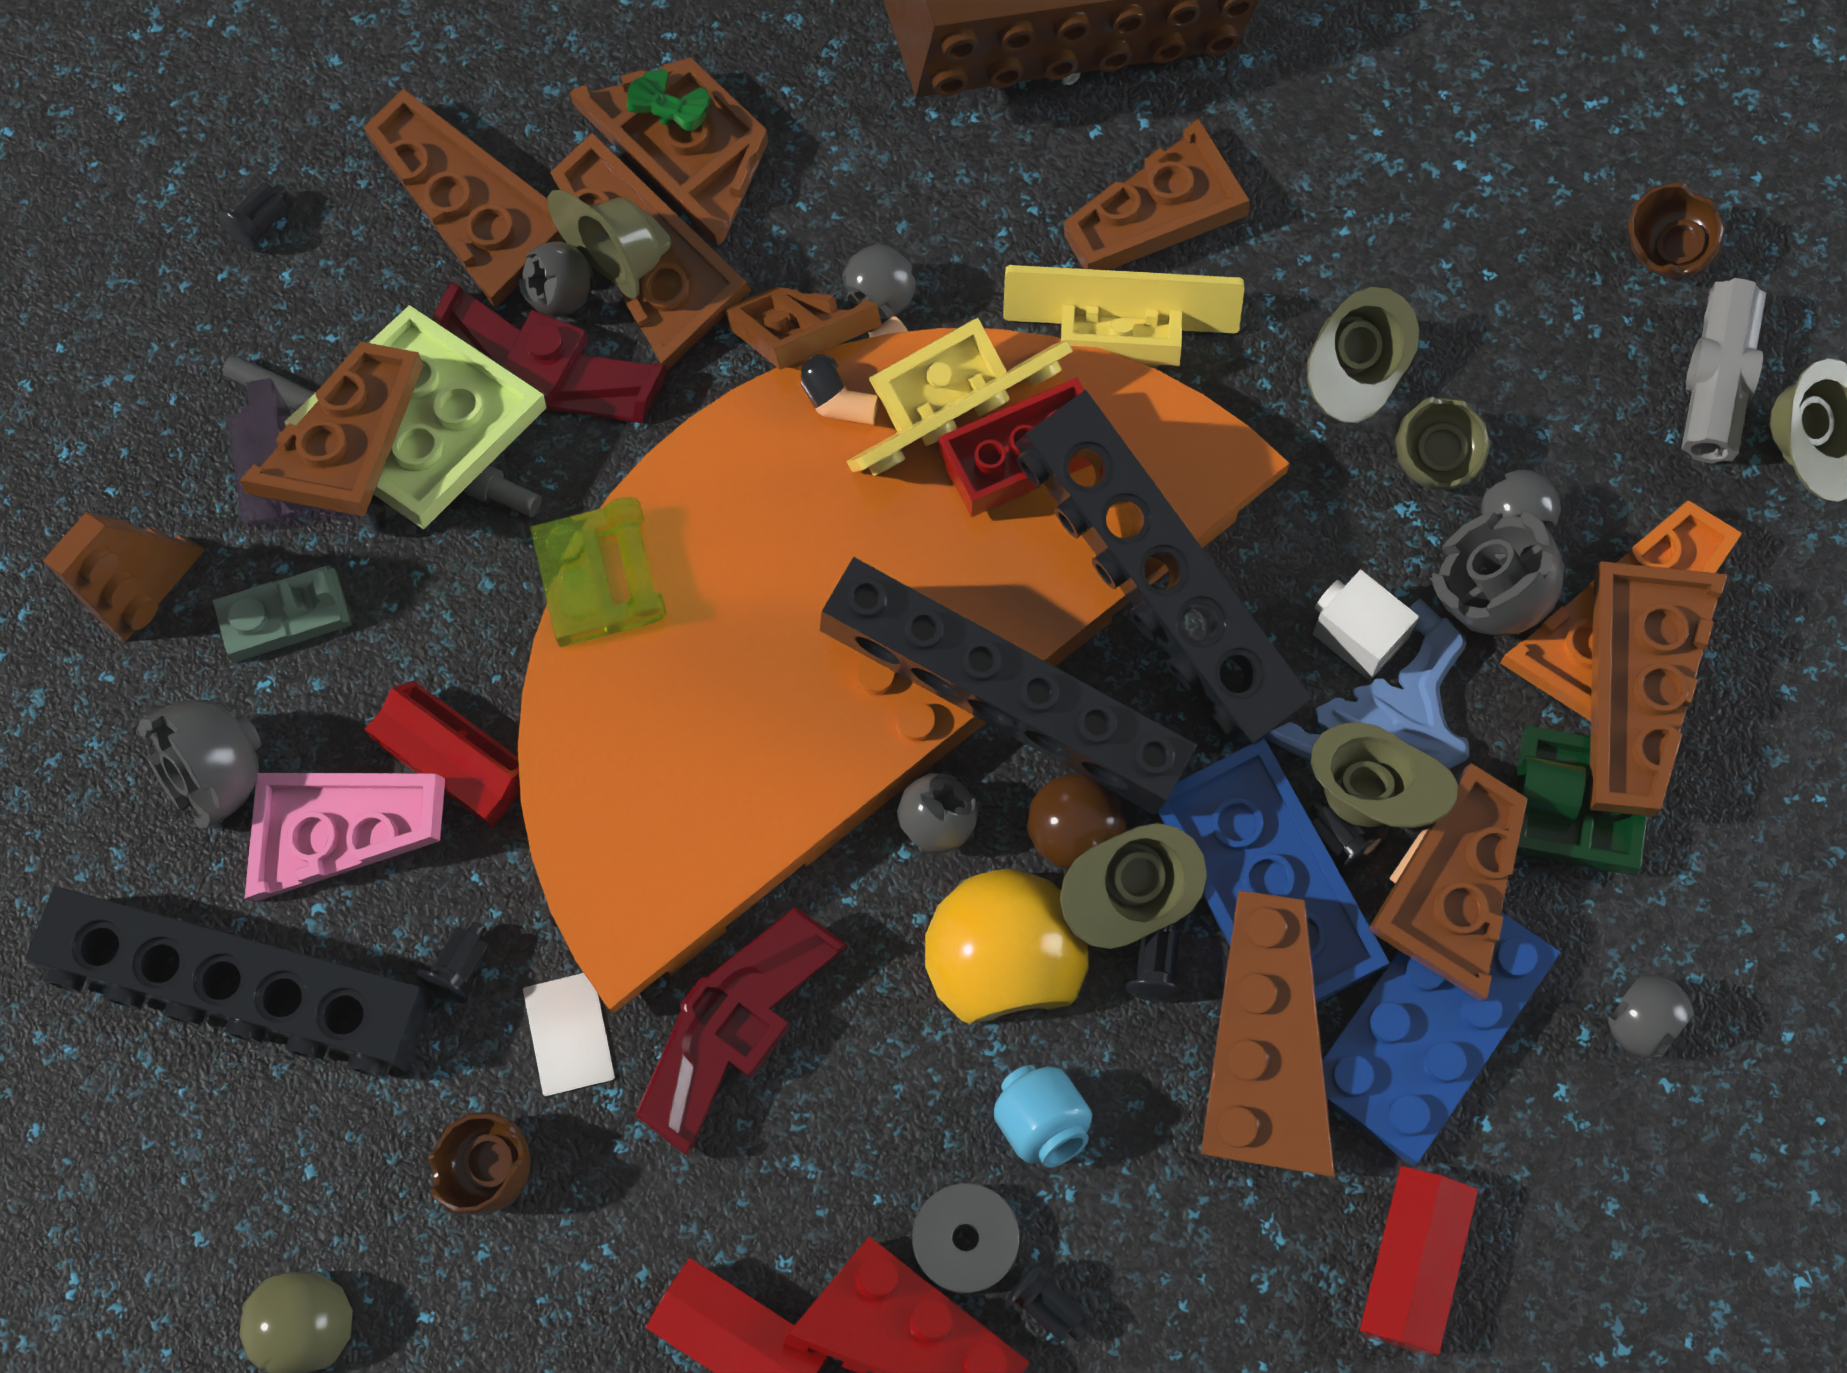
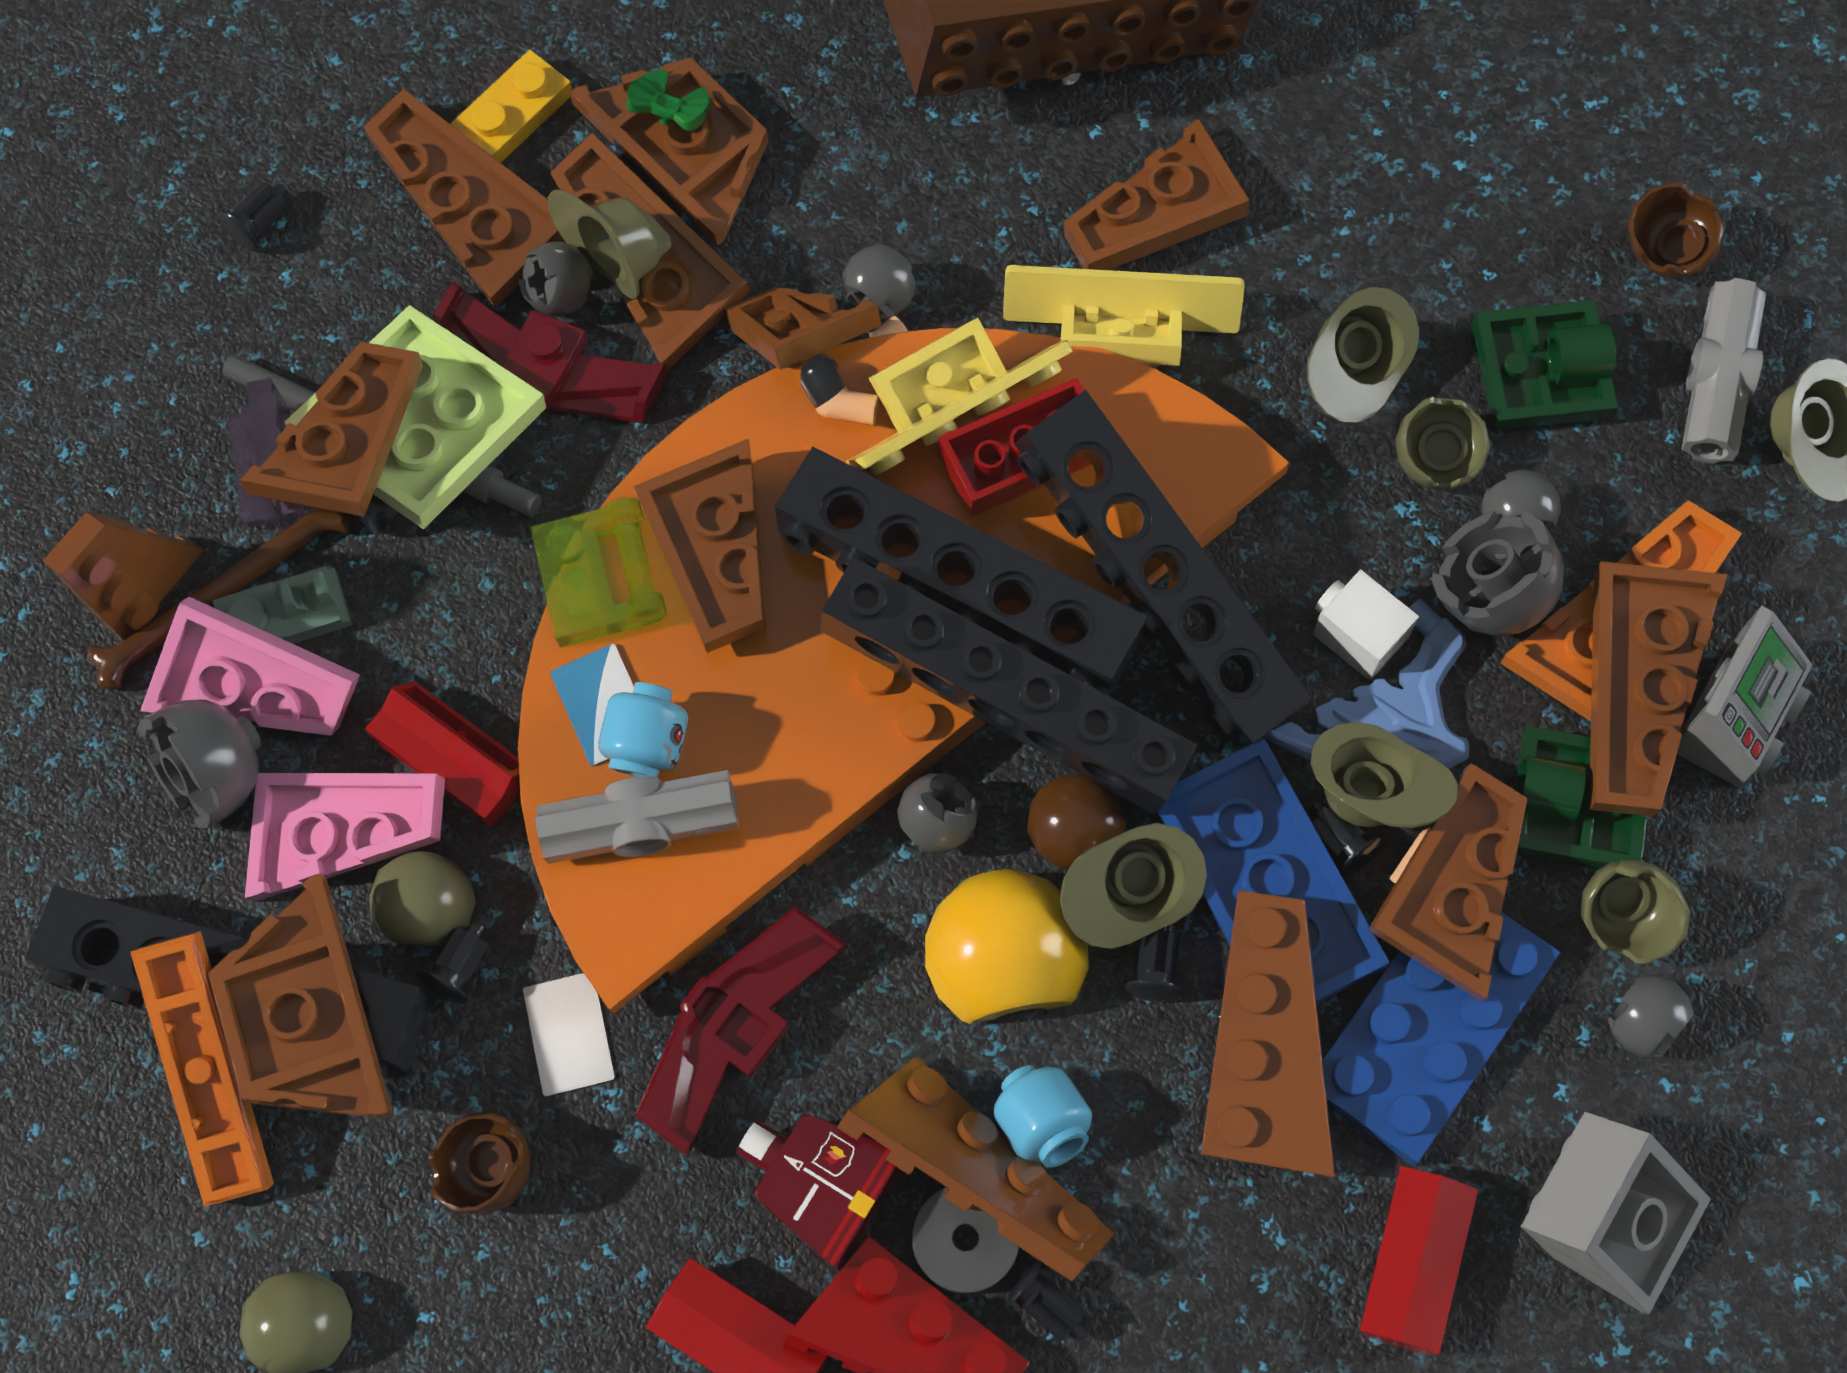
none -> reddish brown piece [87,507,351,690]
none -> orange plate [130,931,274,1207]
none -> bright pink wing [140,597,360,736]
none -> dark orange wing [208,873,394,1119]
none -> olive hair [369,851,476,948]
none -> yellow plate [450,49,573,163]
none -> light grey piece [535,770,739,864]
none -> dark azure sticker [550,644,634,766]
none -> medium azure head [598,682,688,778]
none -> dark orange wing [634,439,765,653]
none -> dark red torso [737,1114,902,1272]
none -> black brick [775,447,1148,697]
none -> dark orange wing [837,1056,1114,1281]
none -> dark green plate [1472,300,1618,431]
none -> light grey slope [1521,1112,1711,1315]
none -> olive hair [1581,859,1690,964]
none -> light grey slope [1677,605,1812,788]

